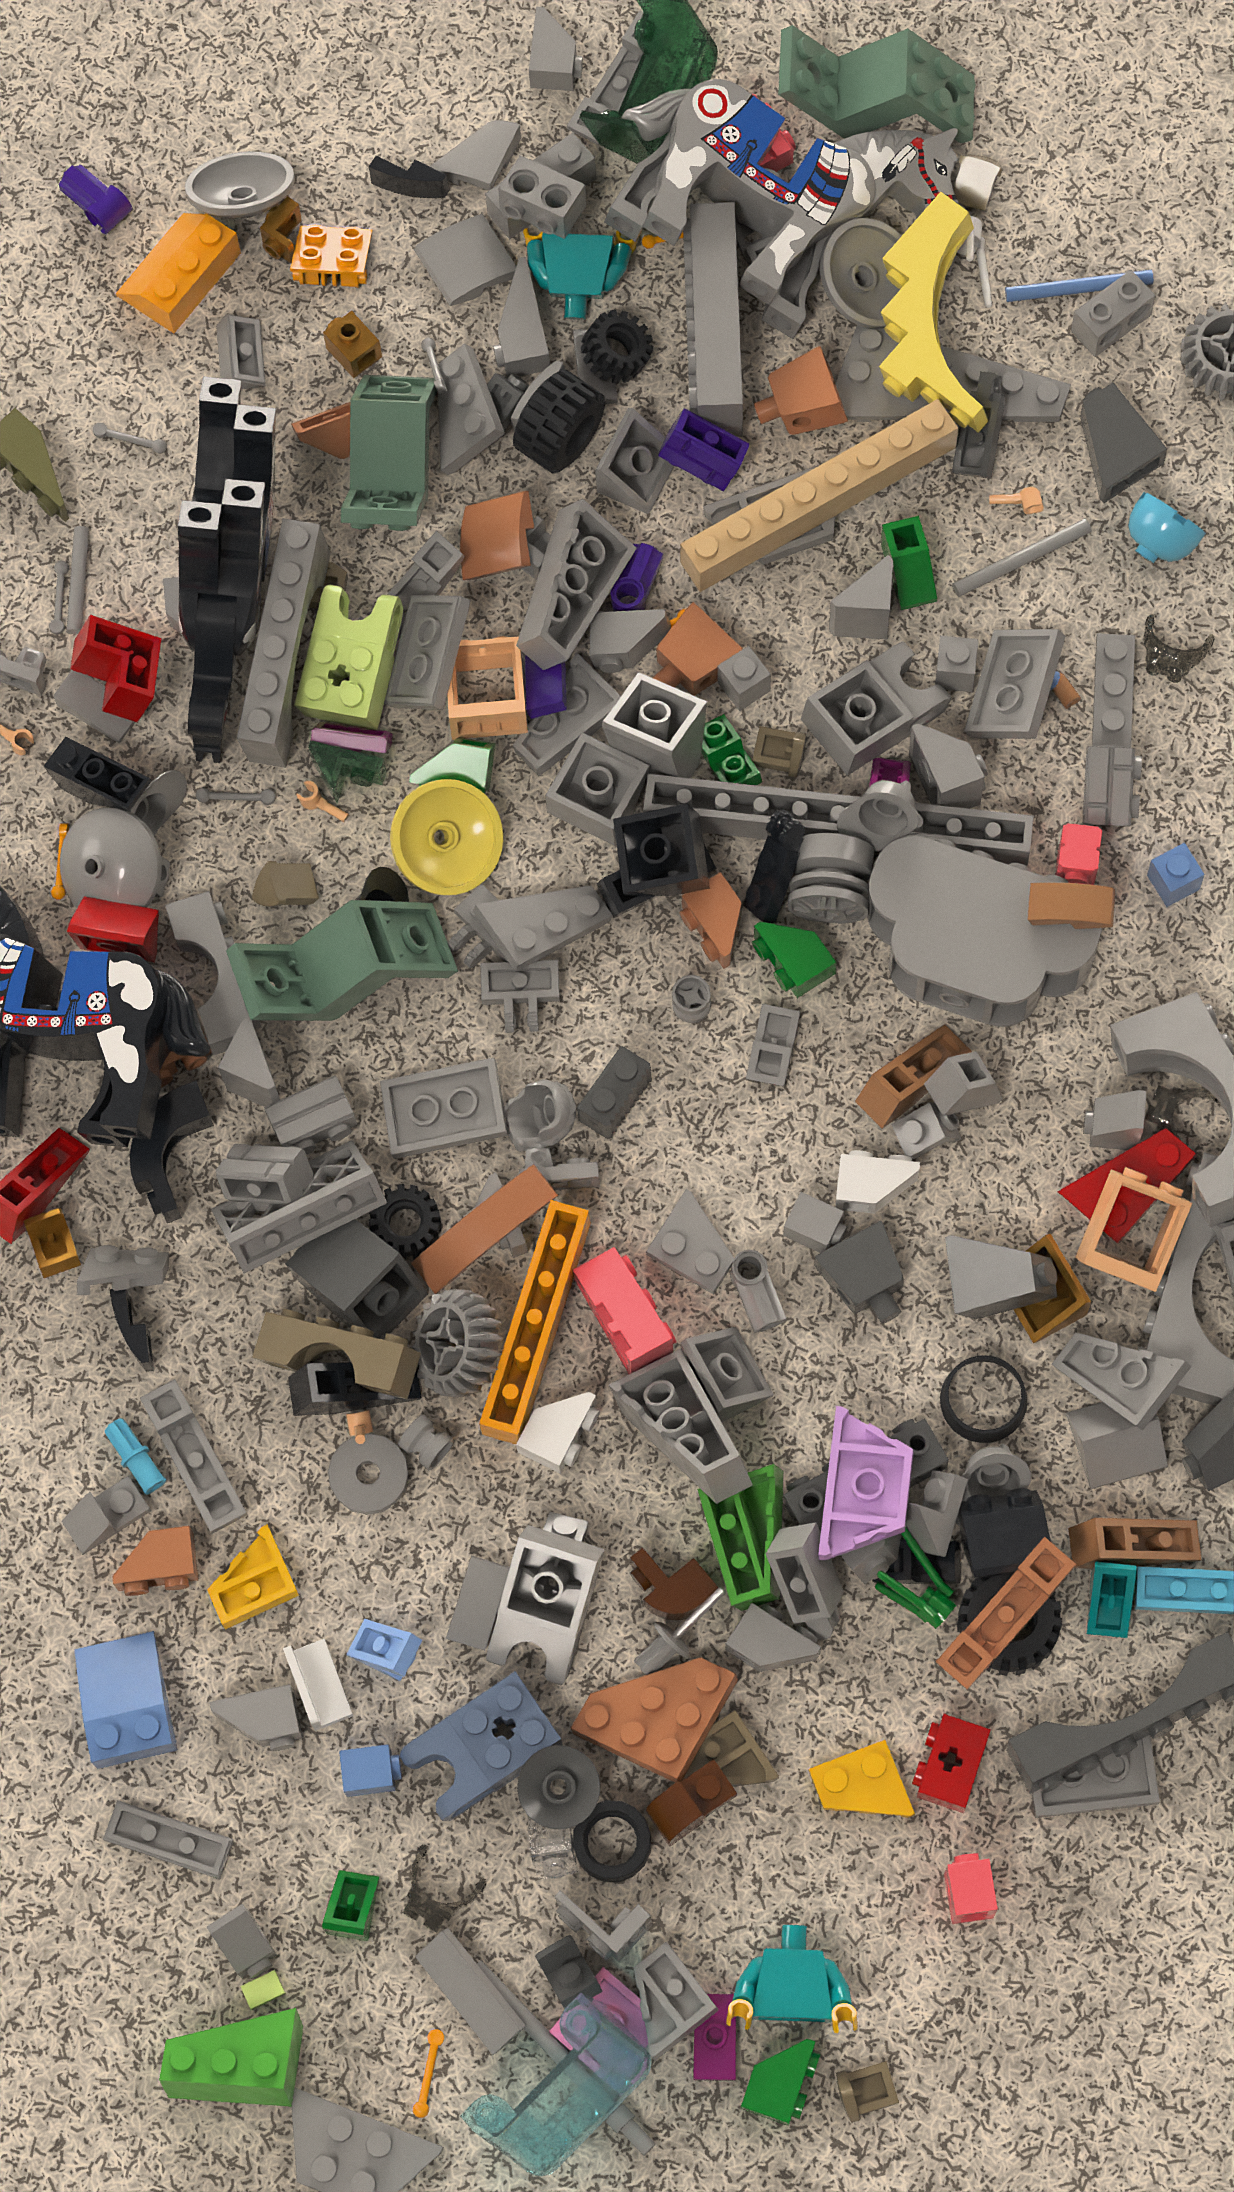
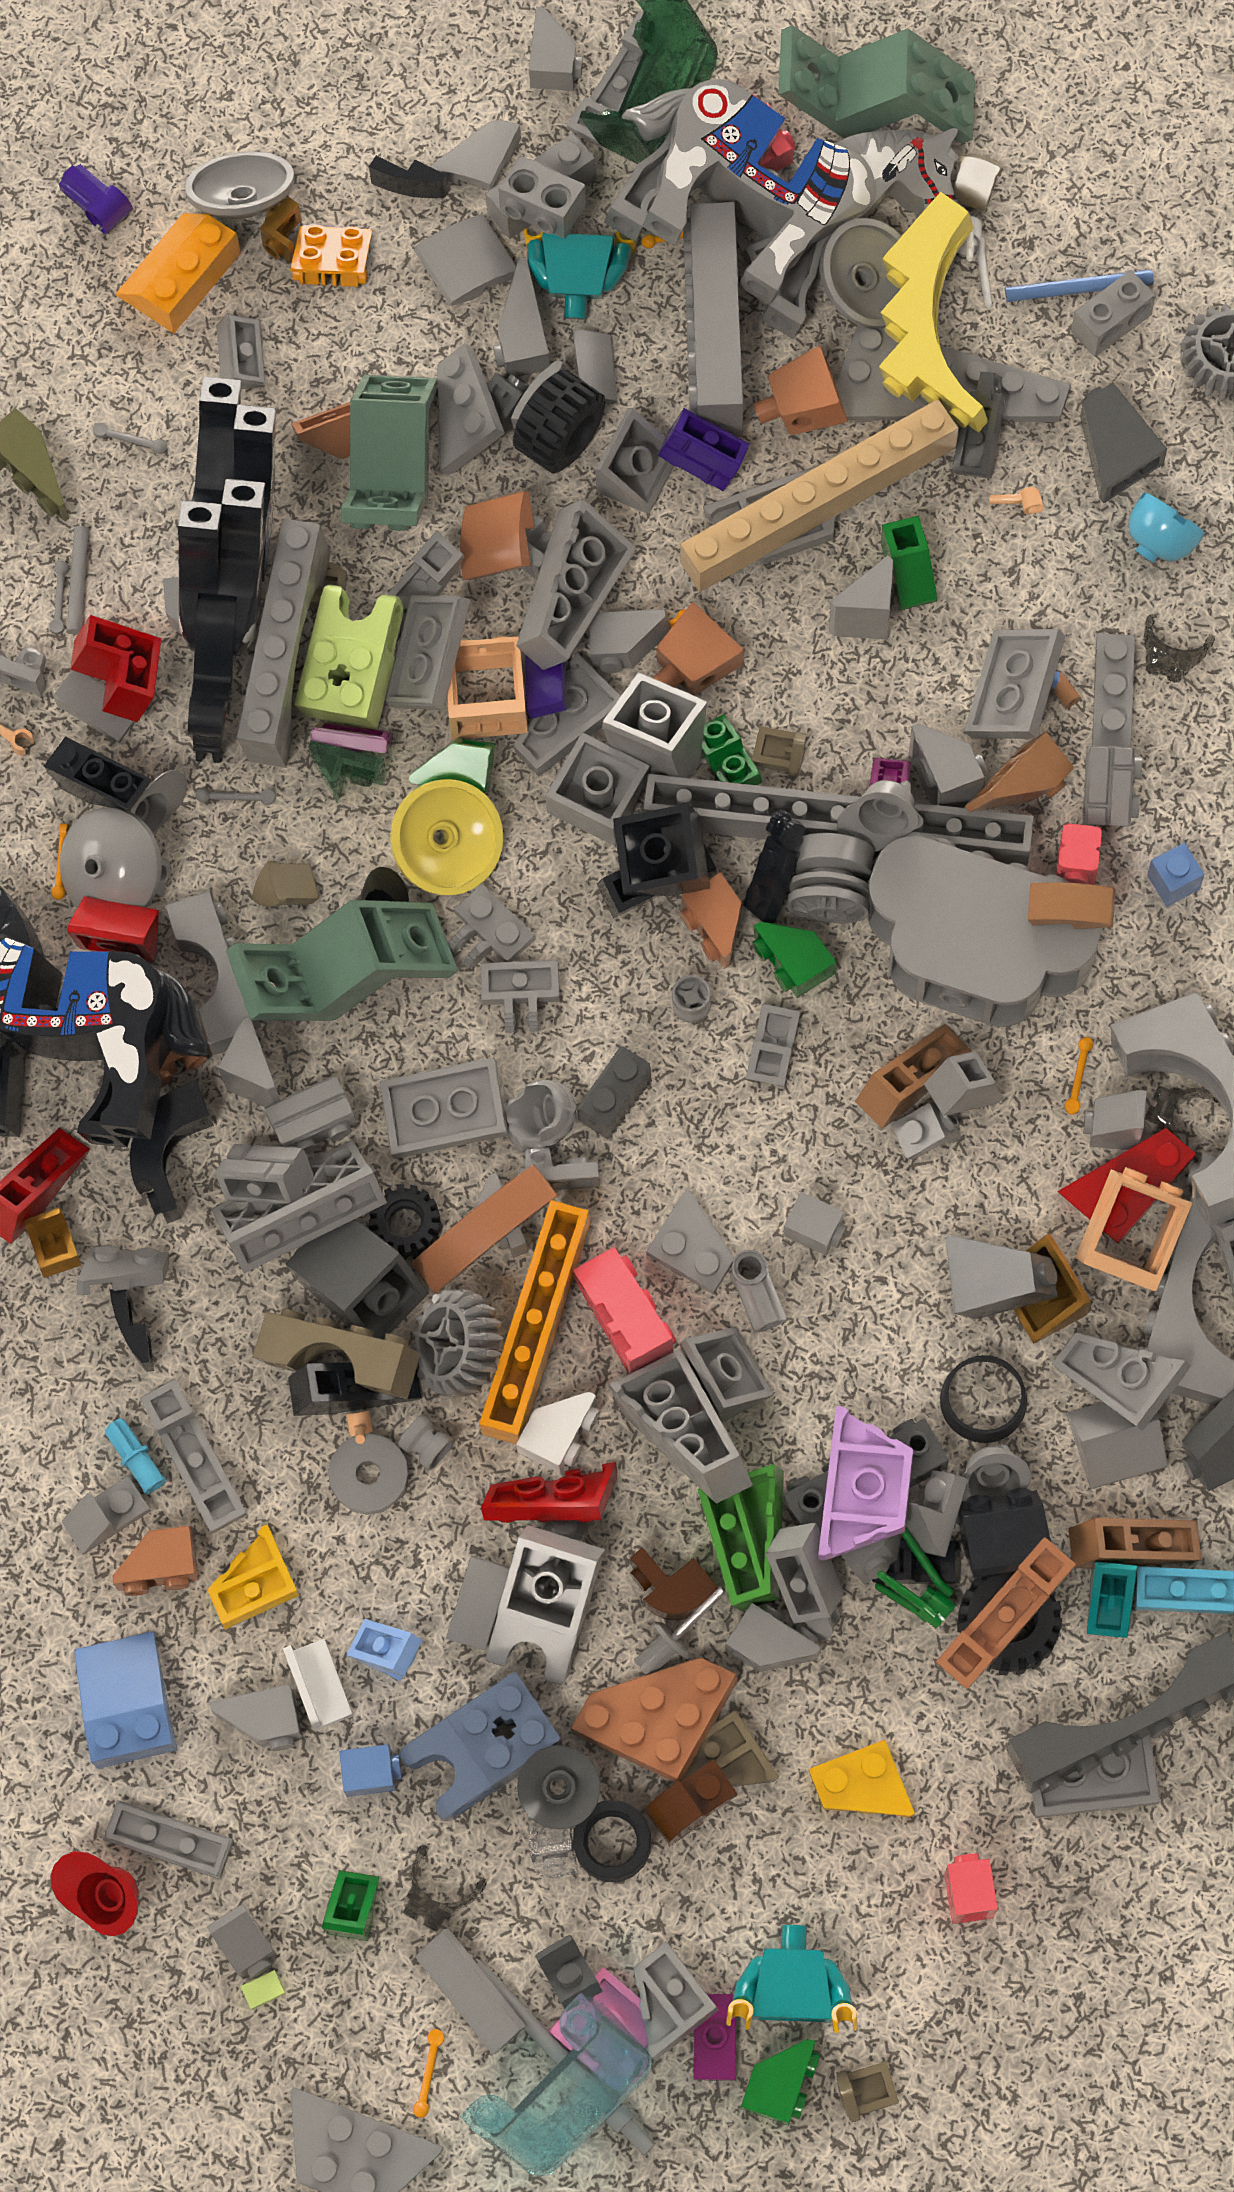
bright green wedge [159,2008,303,2107] -> none
light nougat hand [296,781,349,822] -> none
pearl gold brick [323,311,382,378] -> none
light grey hinge [421,338,447,395] -> none
light grey wing [473,885,613,972] -> none
light grey bracket [554,1890,653,1962] -> none
black tyre [581,310,654,384] -> none
dark purple piece [610,542,664,612] -> none
light grey brick [717,646,771,711] -> none
light grey brick [801,642,952,776] -> none
dark grey torso [814,1220,904,1324] -> none
white slope [835,1150,920,1214] -> none
red brick [912,1713,991,1814] -> none
light grey brick [935,635,978,692] -> none
light grey bar [952,519,1092,597] -> none
none -> red piece [50,1851,140,1936]
none -> red wing [481,1462,618,1523]
none -> medium nougat slope [965,732,1074,812]
none -> light orange hinge [1064,1037,1093,1115]

